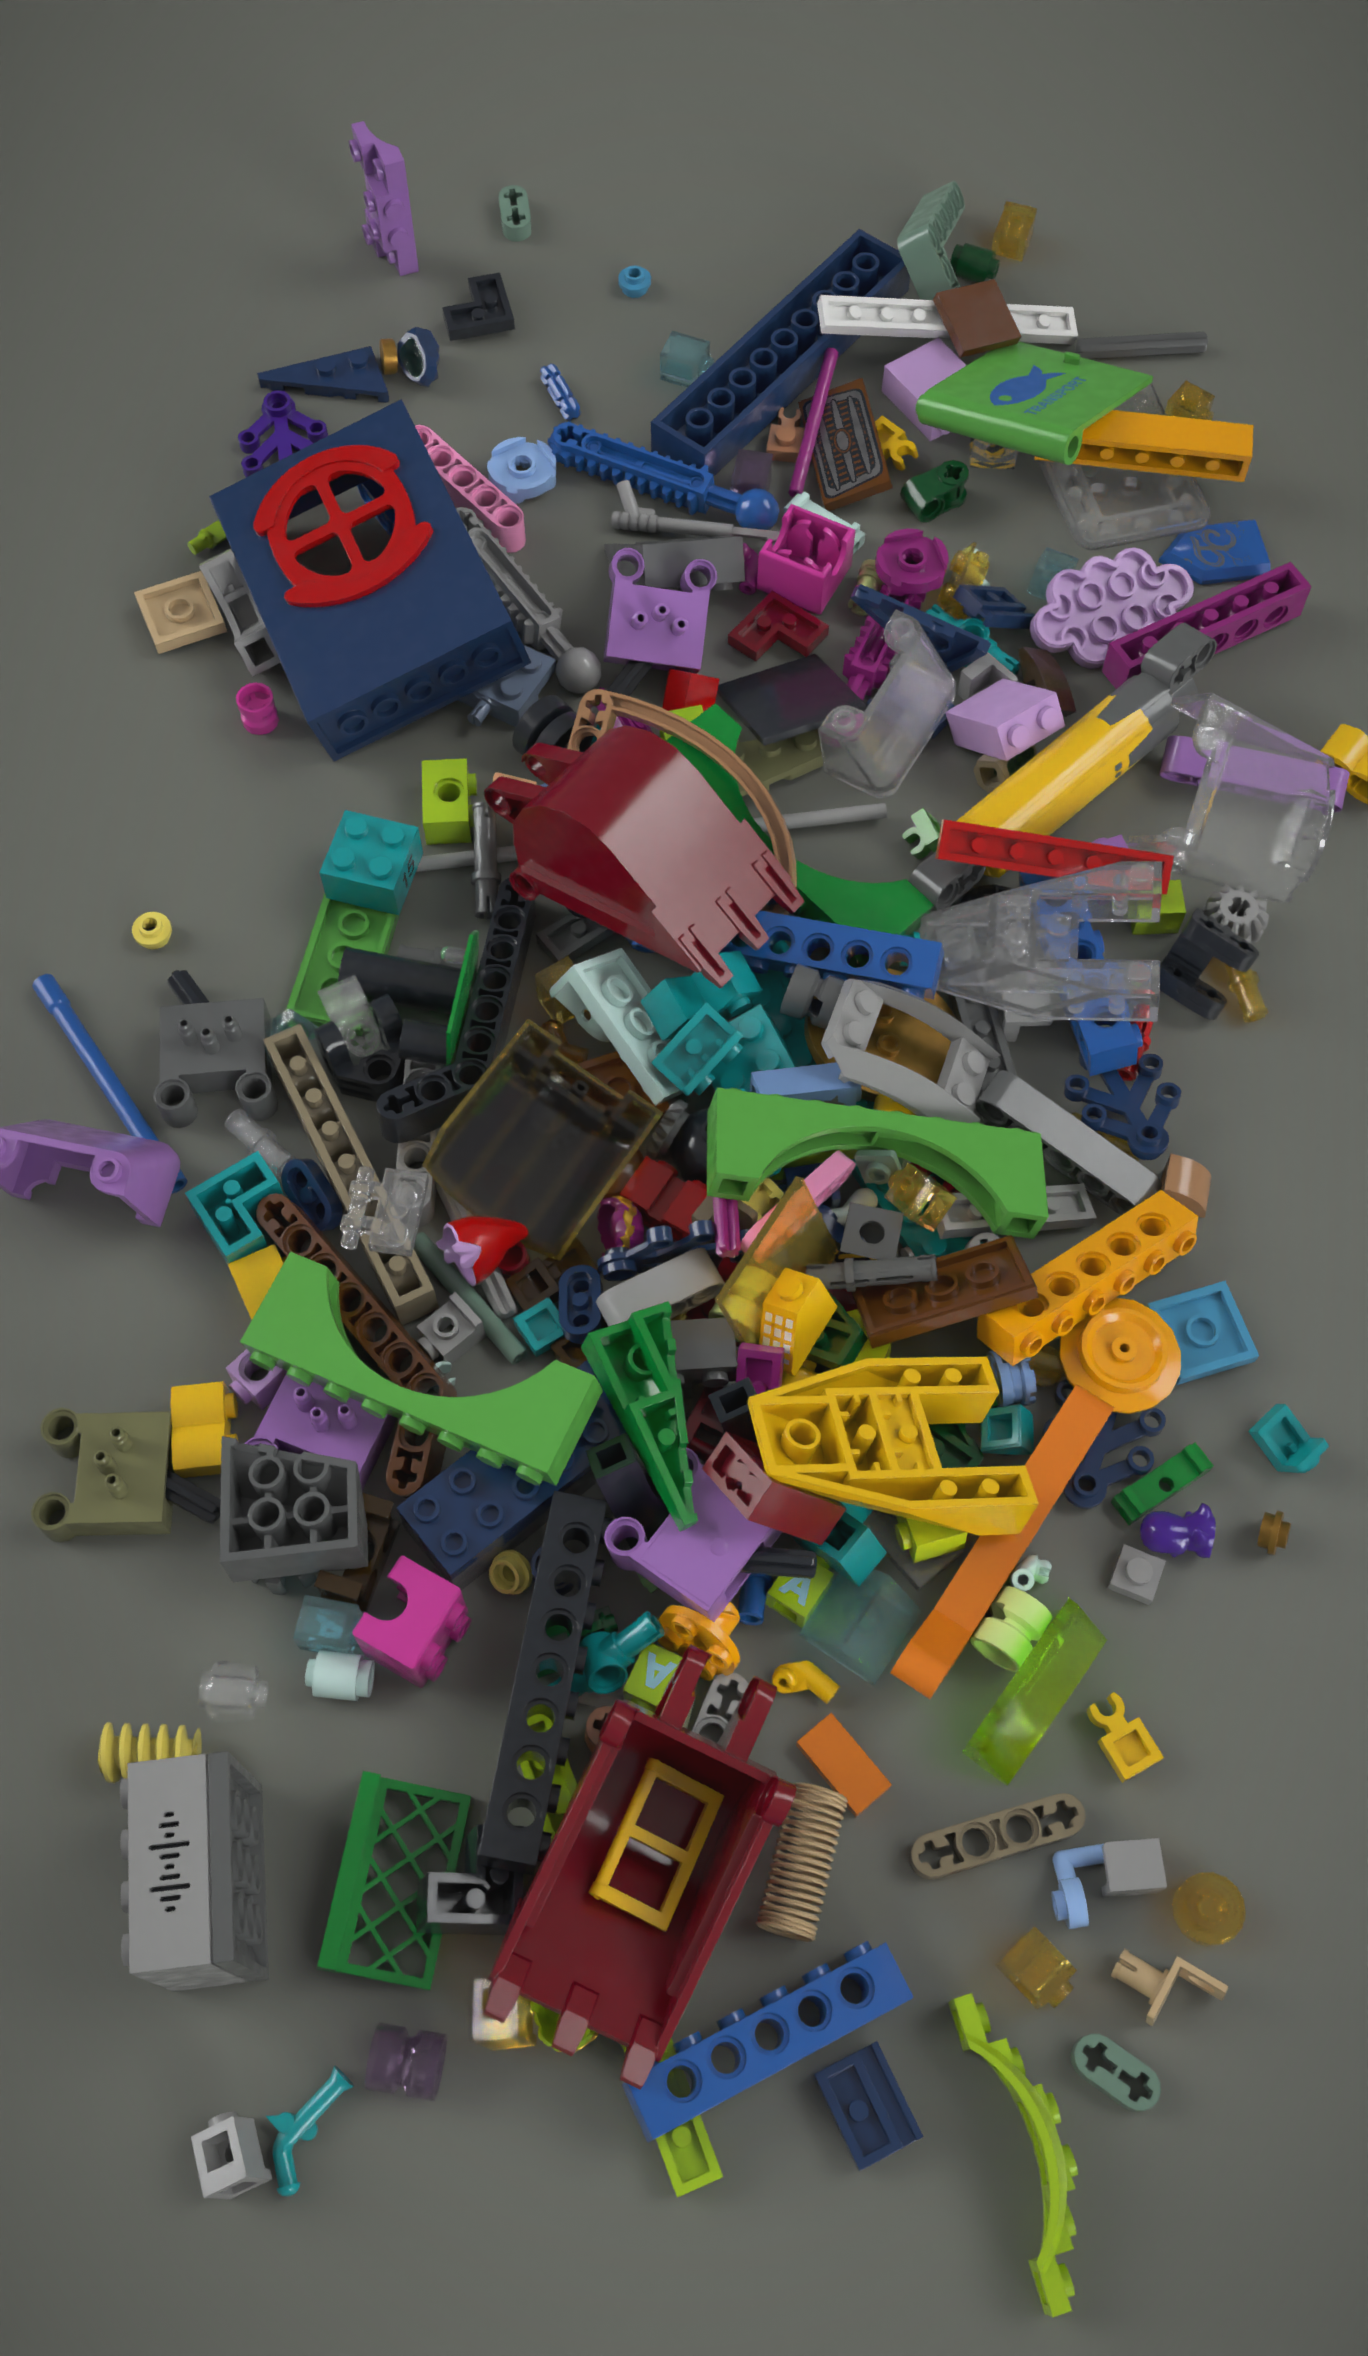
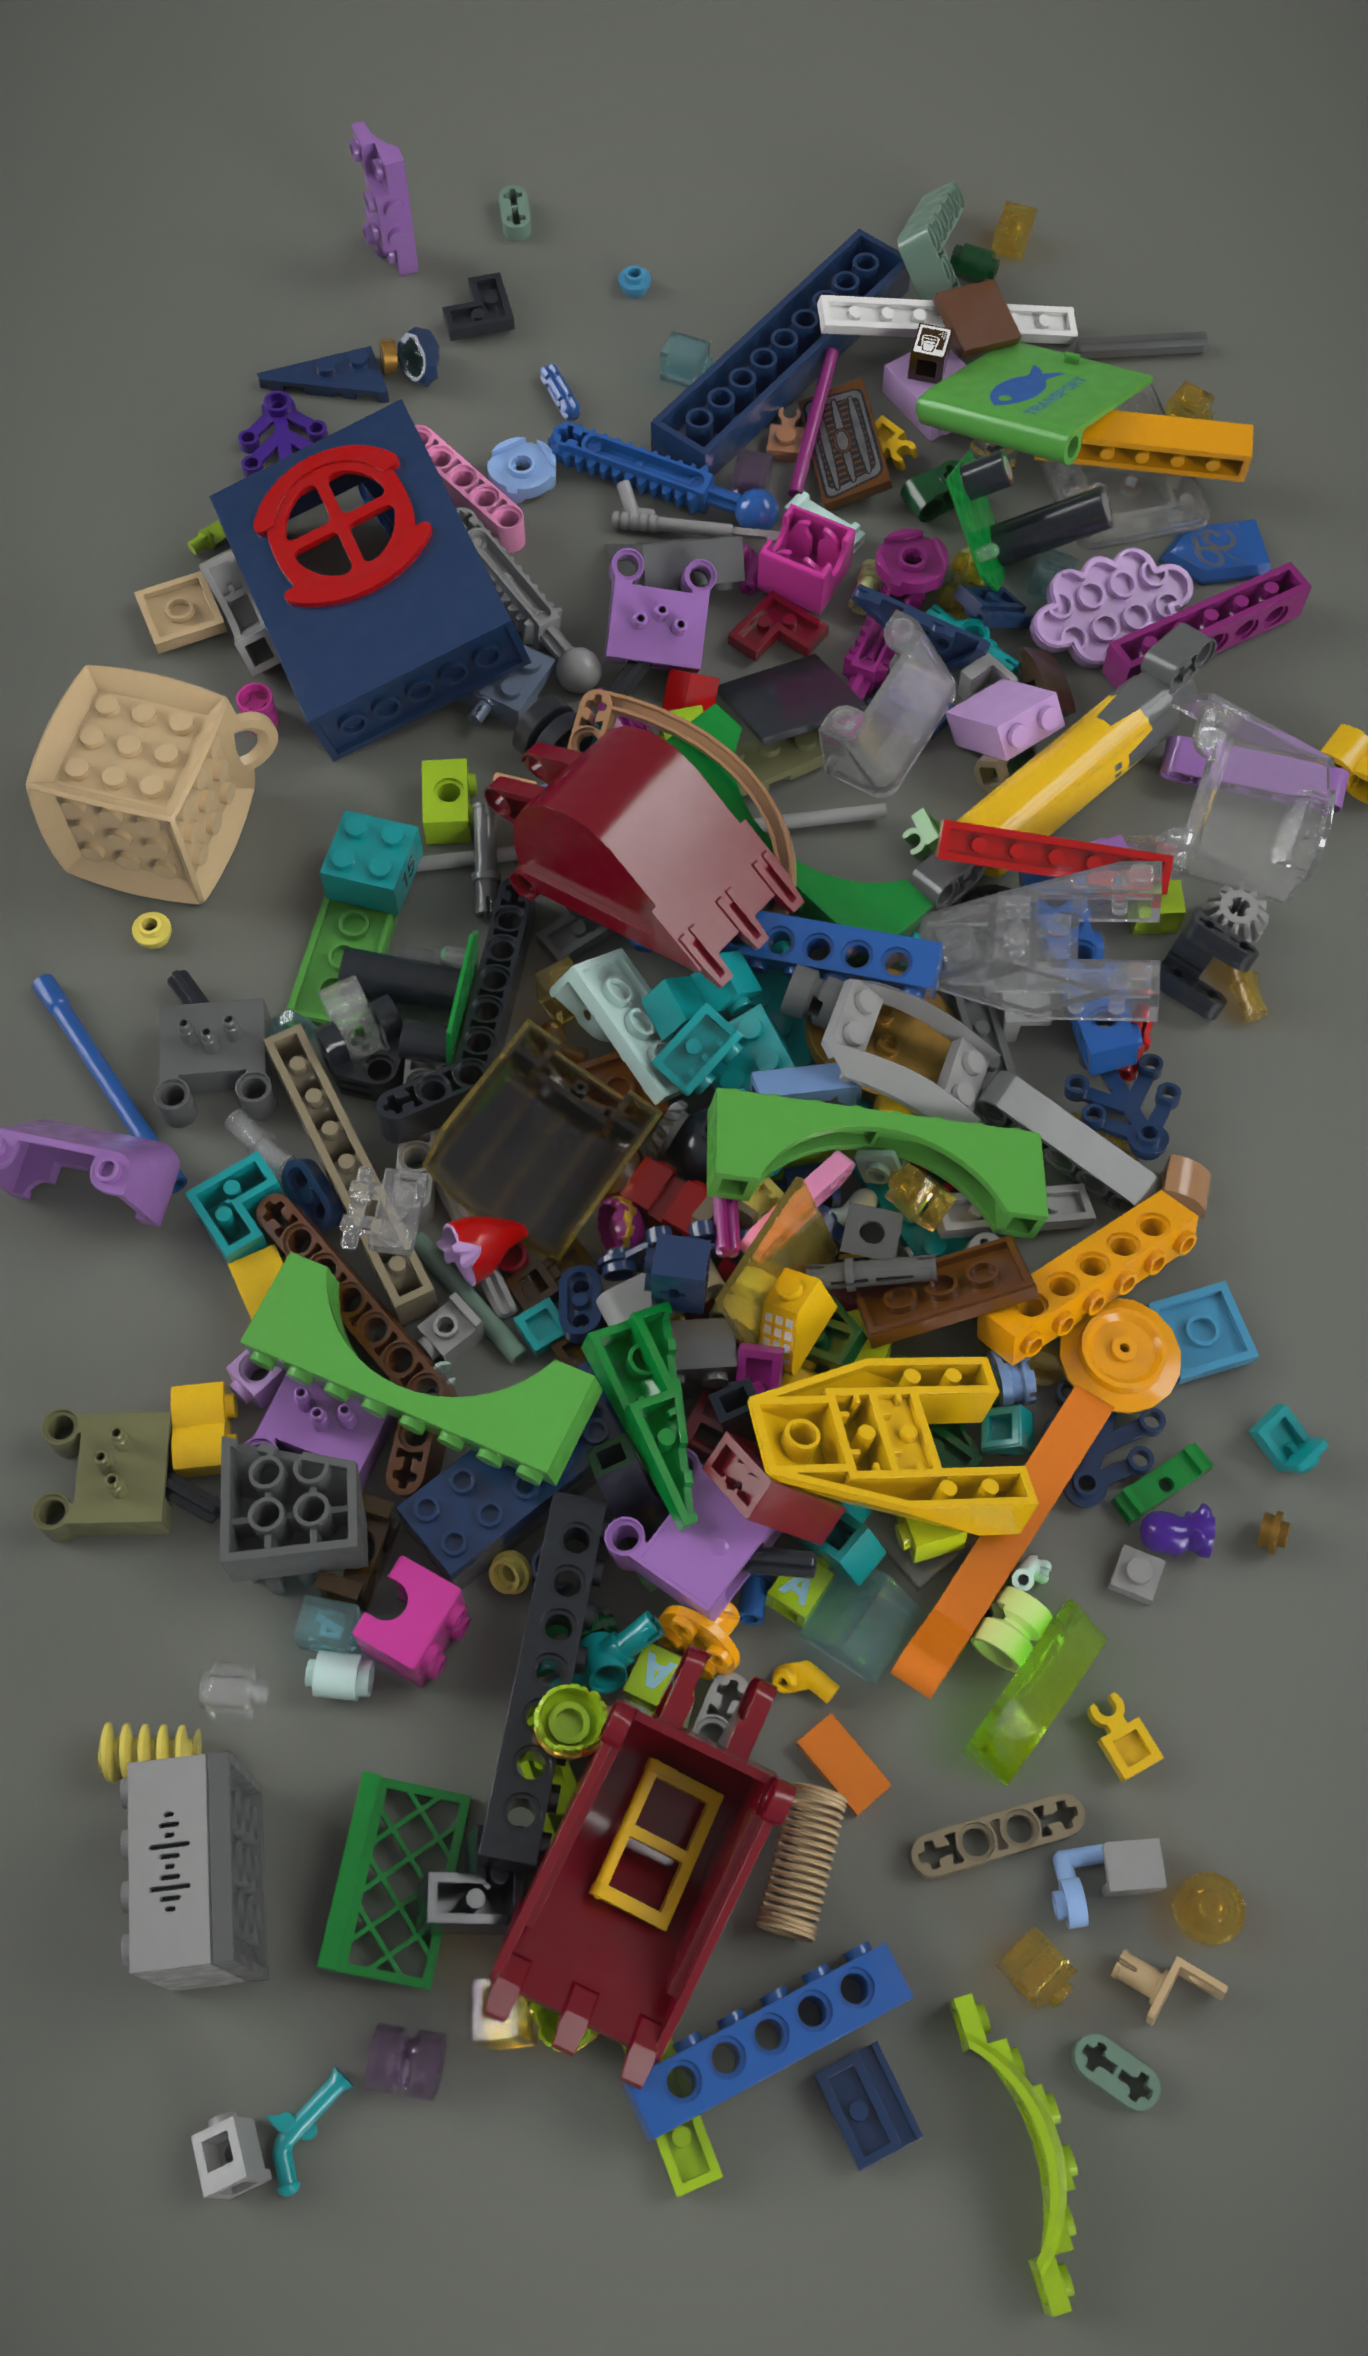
none -> tan piece [26,665,278,904]
none -> lime hair [534,1684,609,1760]
none -> dark blue brick [644,1233,711,1315]
none -> dark brown brick [908,323,953,384]
none -> black piece [945,450,1114,592]

